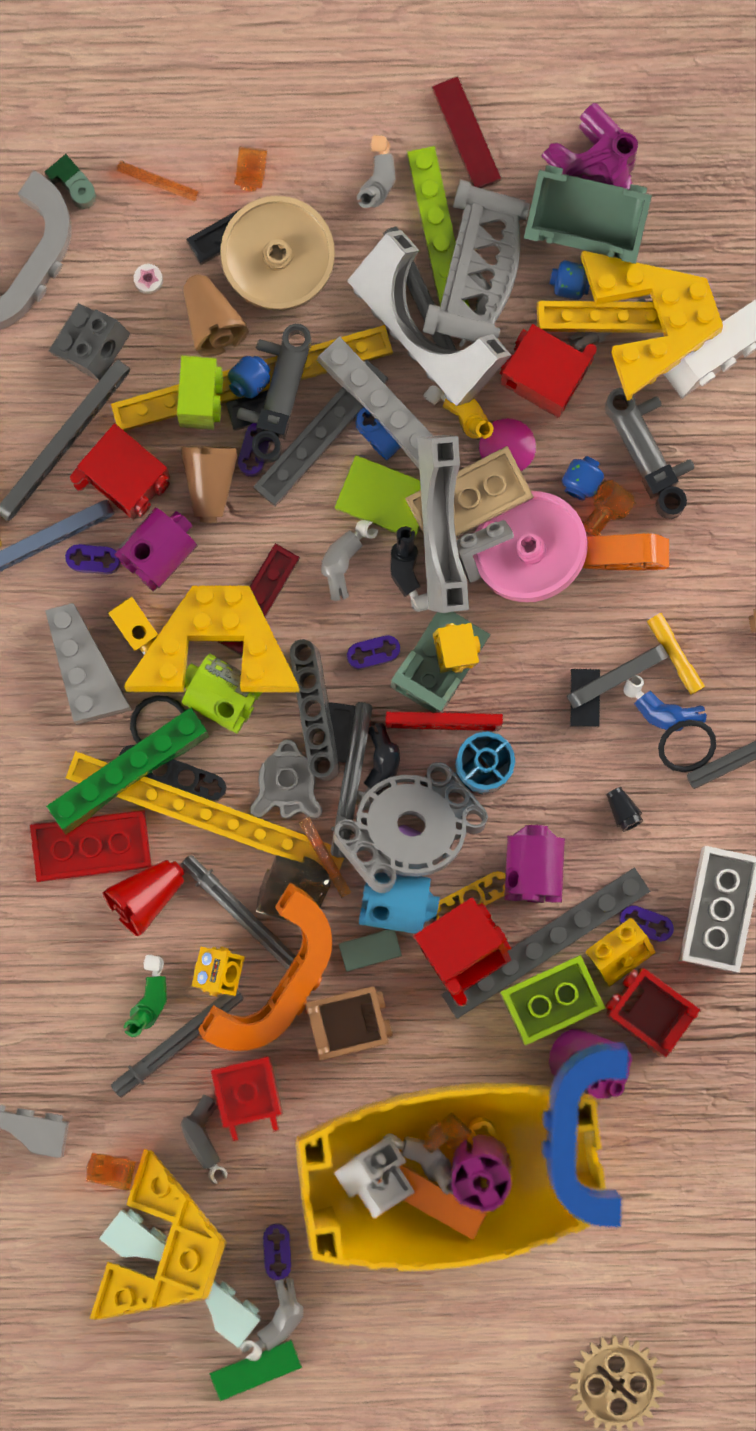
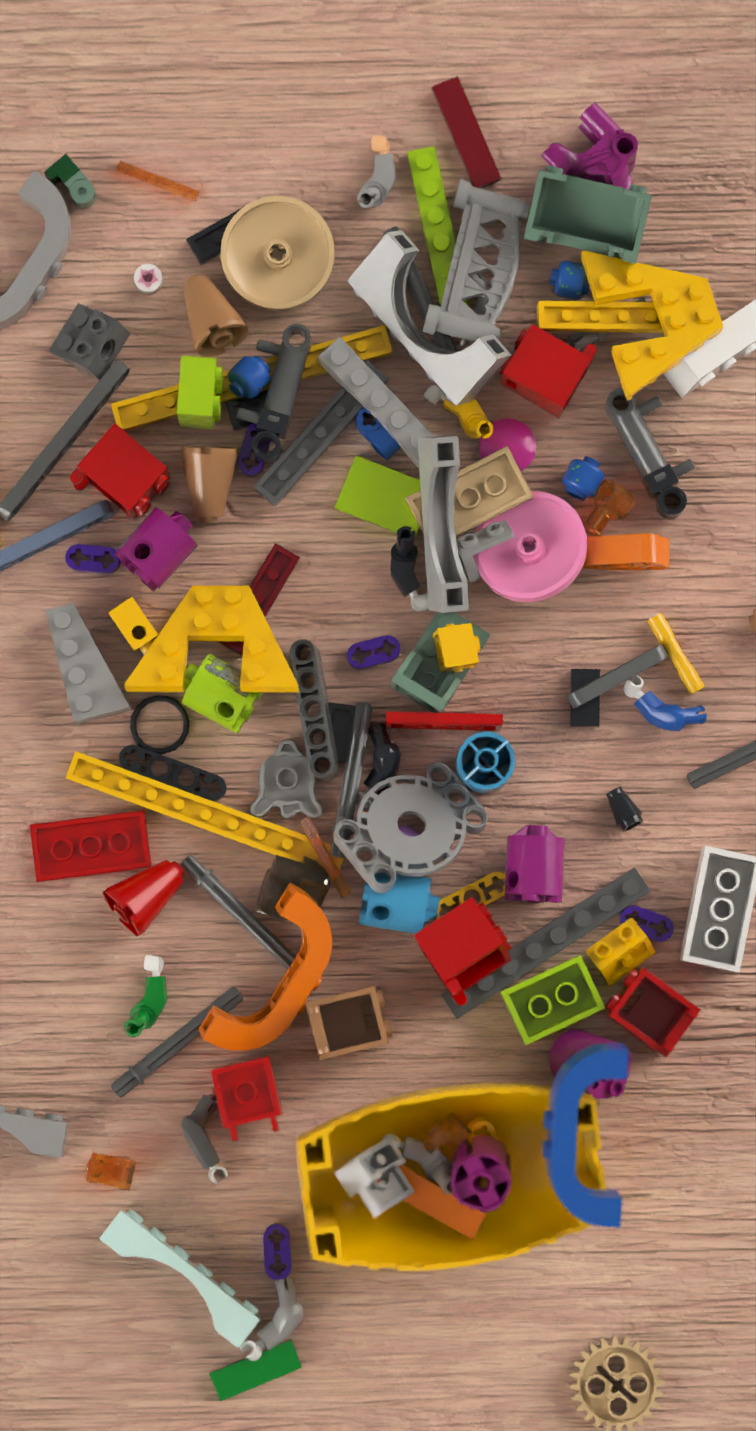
green arch [46,707,209,835] -> none
yellow wing [90,1149,226,1320] -> none
yellow head [191,946,245,997] -> none
clear orange bracket [234,146,268,191] -> none
light grey arm [321,520,378,601] -> none
sand green tile [339,929,402,972] -> none
black piece [658,720,716,772] -> none

